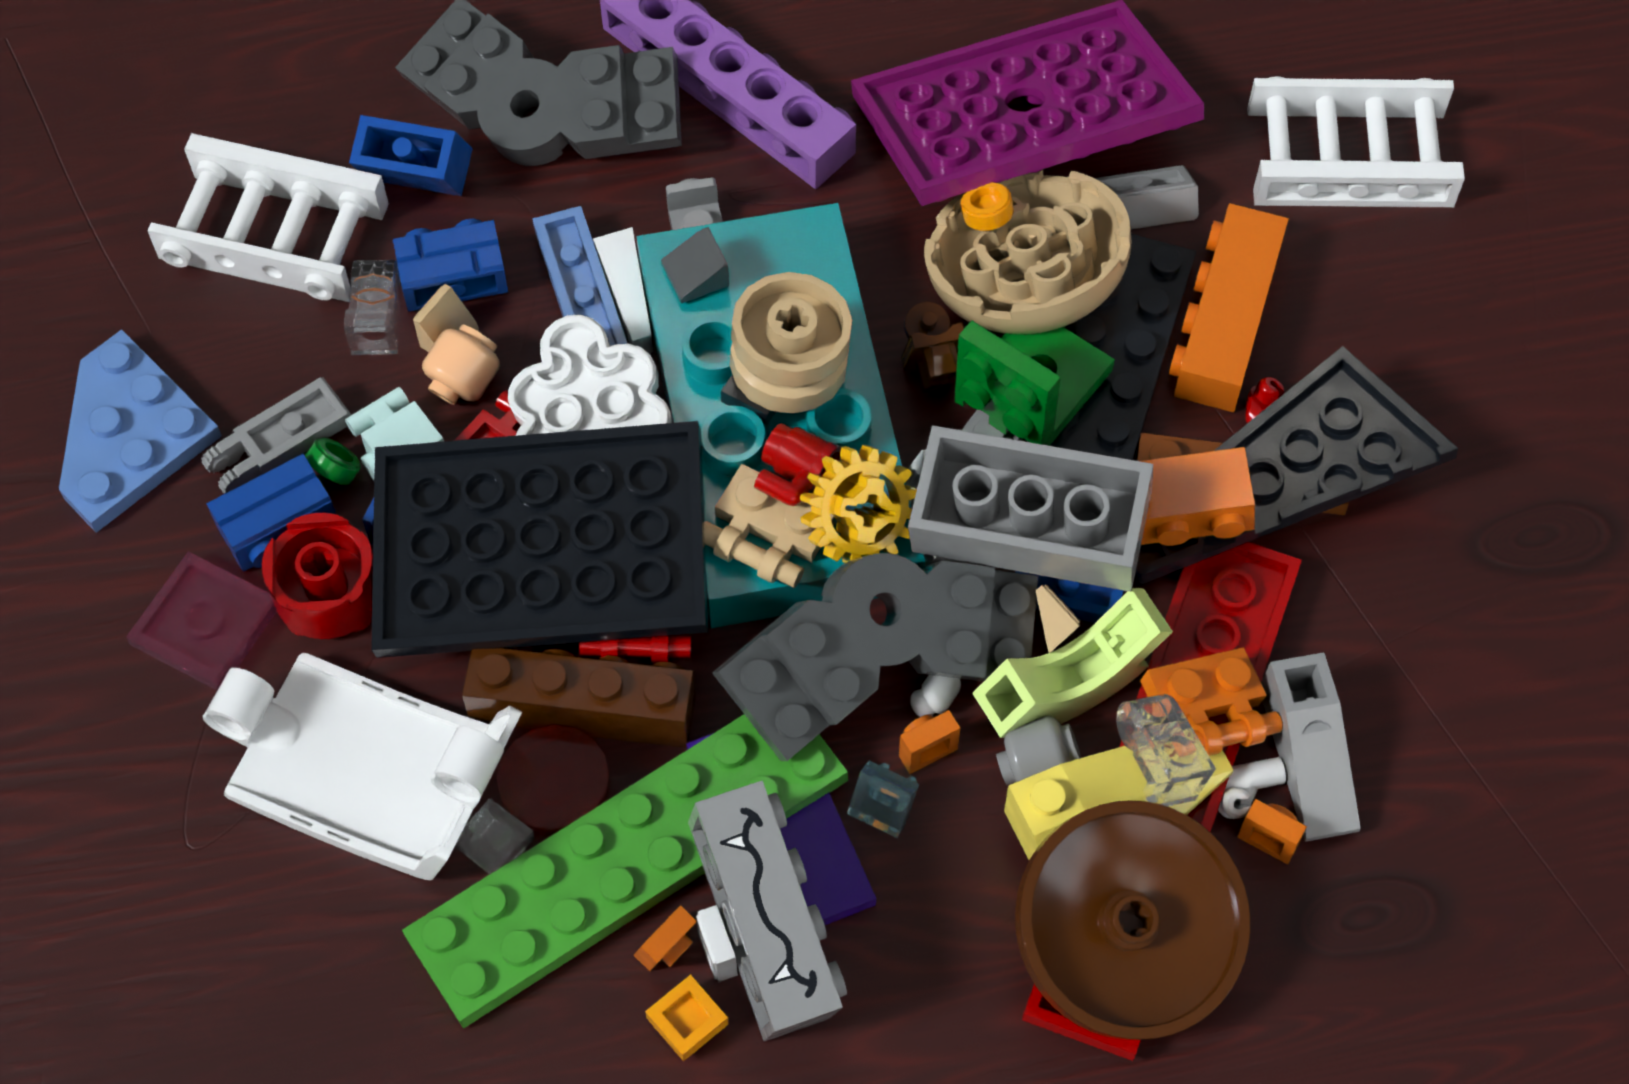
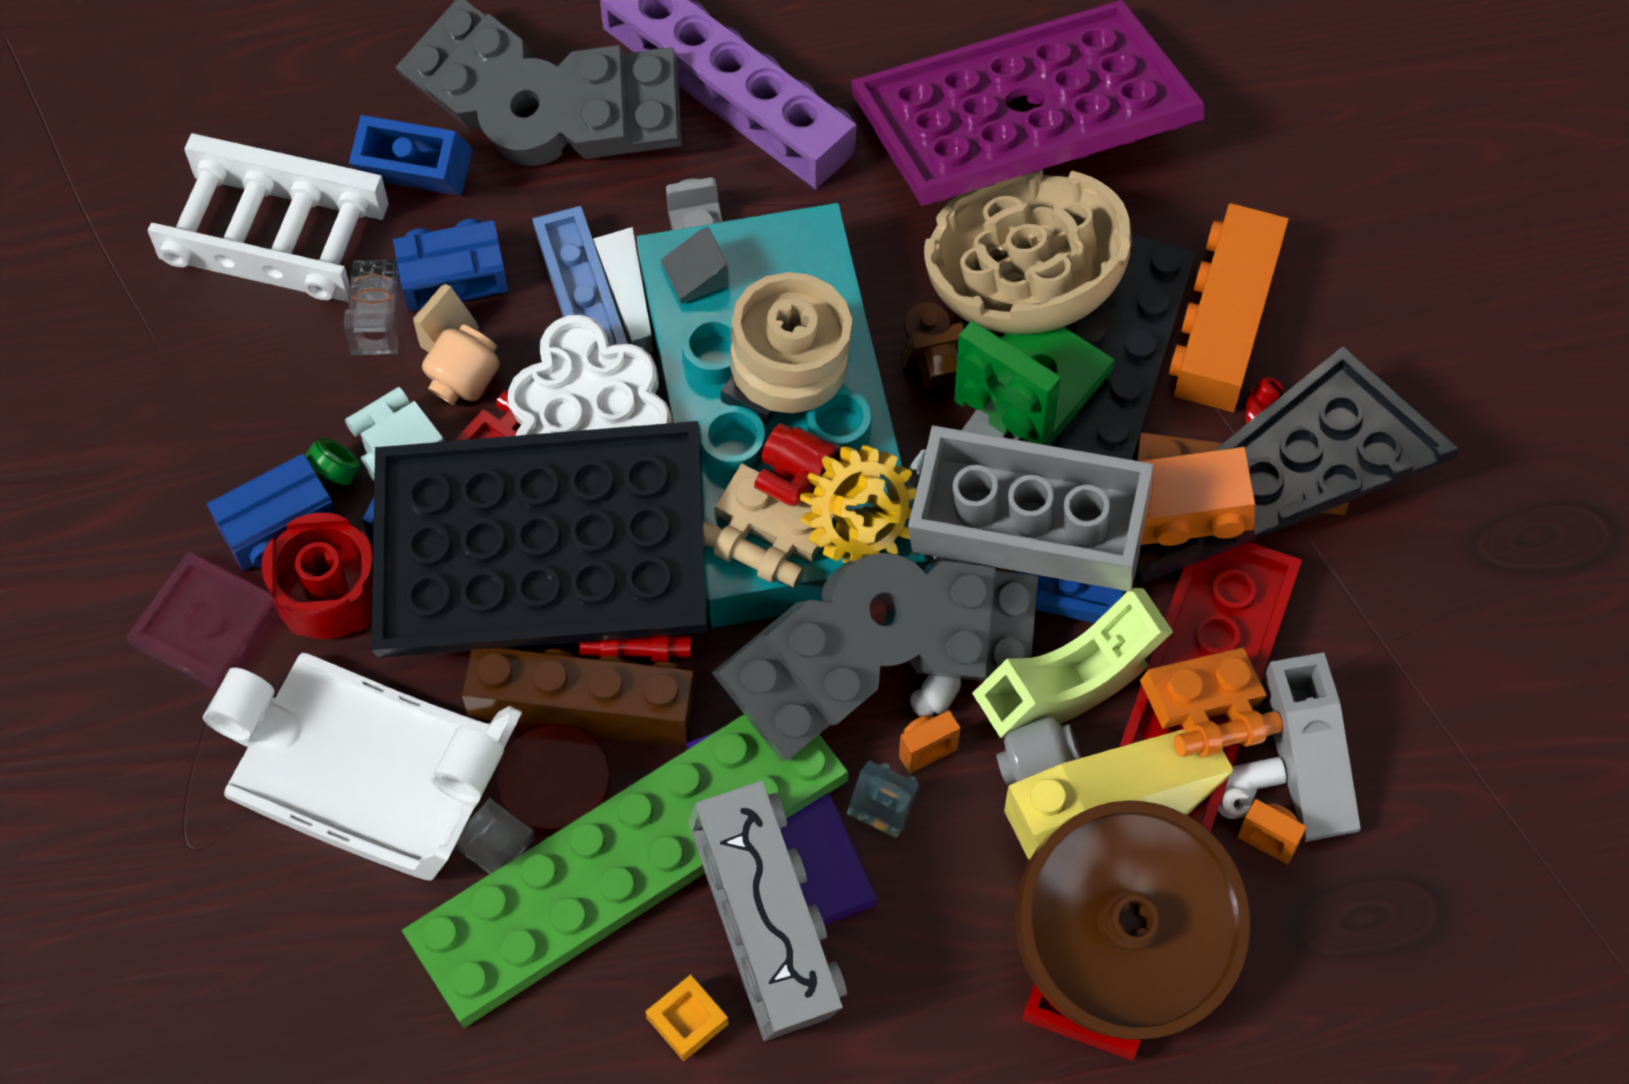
medium blue plate [59,329,222,533] -> none
light grey hinge [201,377,351,494] -> none
orange plate [633,905,697,971] -> none
white tile [696,905,738,982] -> none
light orange tile [960,182,1014,231] -> none
tan slope [1035,584,1080,653] -> none
light grey slope [1095,165,1199,229] -> none
clear leg [1116,694,1216,807] -> none
white fence [1247,76,1465,208] -> none

